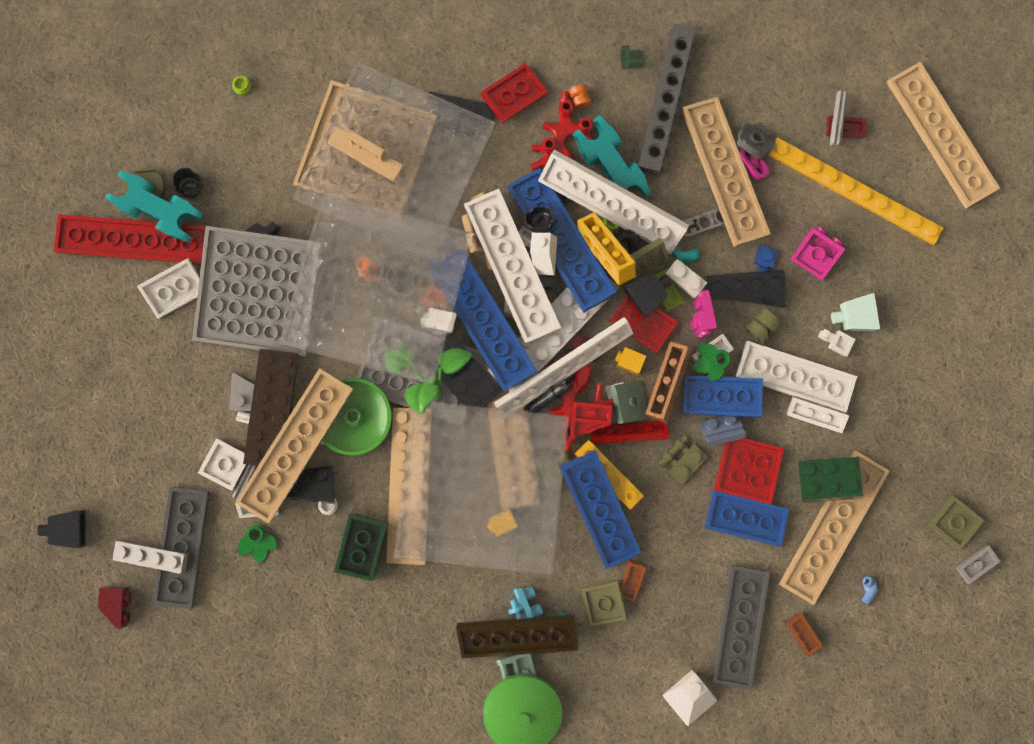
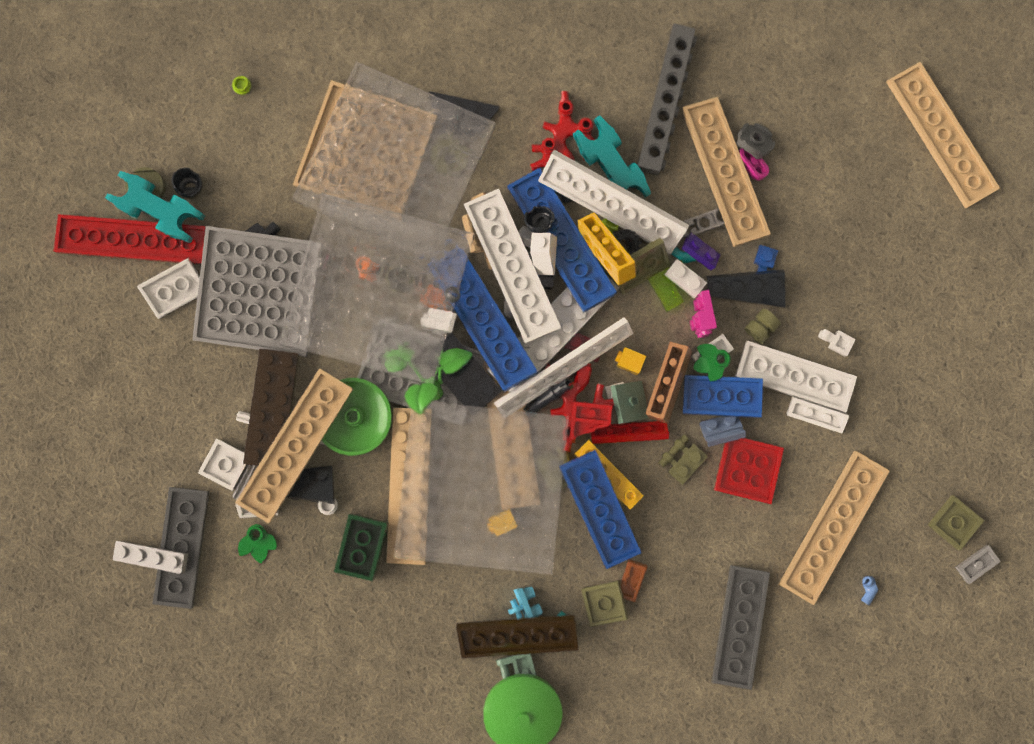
black torso [37,510,86,548] -> none
dark red slope [98,586,131,629] -> none
light grey wing [229,373,254,412] -> none
tan bracket [328,127,403,181] -> none
red plate [480,63,548,124] -> none
orange wheel [569,84,592,110] -> none
red plate [609,295,678,354] -> none
clear green panel [620,45,645,70] -> none
black torso [623,273,673,318] -> none
white slope [662,670,717,726] -> none
blue plate [704,491,789,547] -> none
yellow plate [768,137,943,245] -> none
dark orange plate [785,612,824,657] -> none
dark pink plate [790,226,845,280] -> none
dark green brick [798,457,863,503] -> none
dark red plate [826,116,866,139] -> none
light grey axle [830,91,848,146] -> none
light aqua torso [831,293,880,332] -> none
none -> dark grey hinge [445,286,461,303]
none -> dark purple plate [682,232,721,271]

